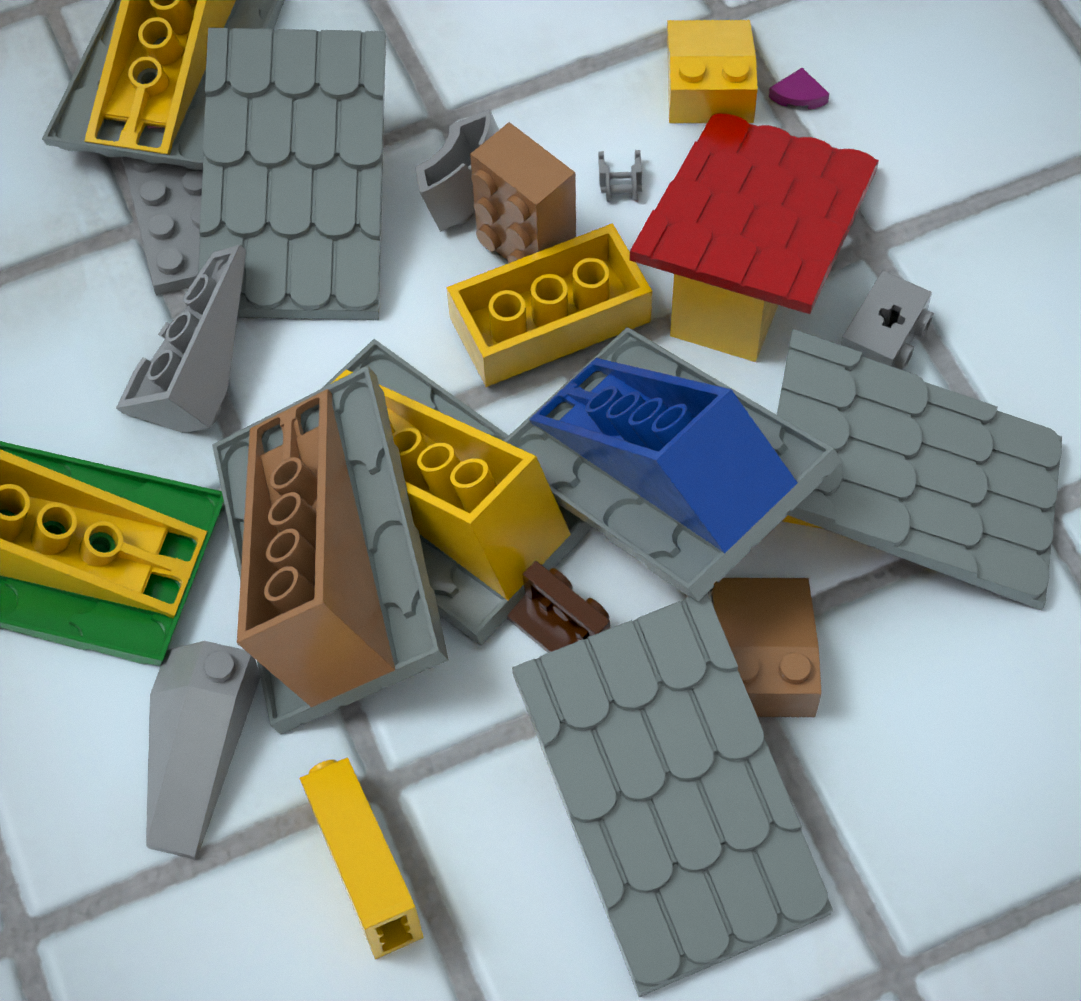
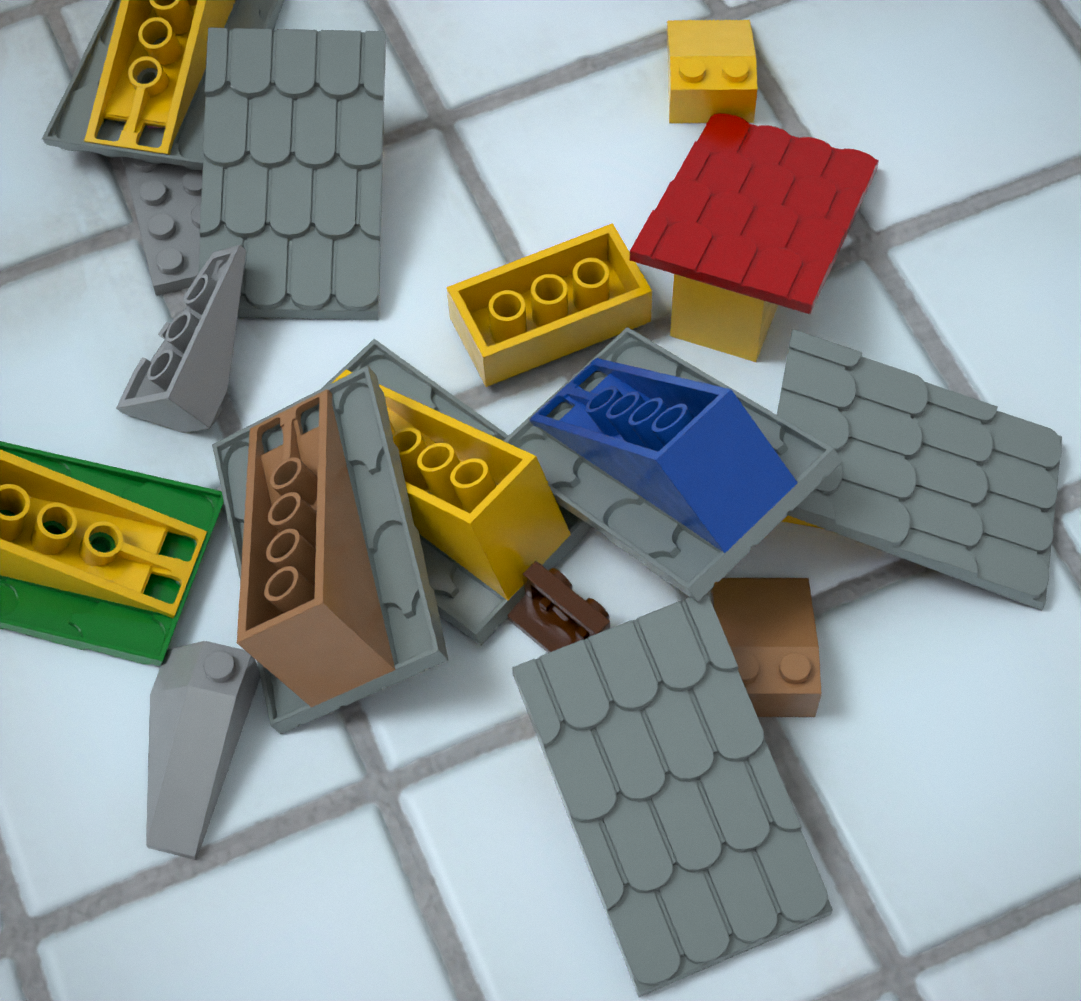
yellow slope [300,757,424,960] -> none
light grey brick [415,109,499,232] -> none
medium nougat brick [470,122,576,263] -> none
light grey piece [598,150,642,201] -> none
magenta tile [769,68,830,109] -> none
light grey brick [841,270,934,370] -> none

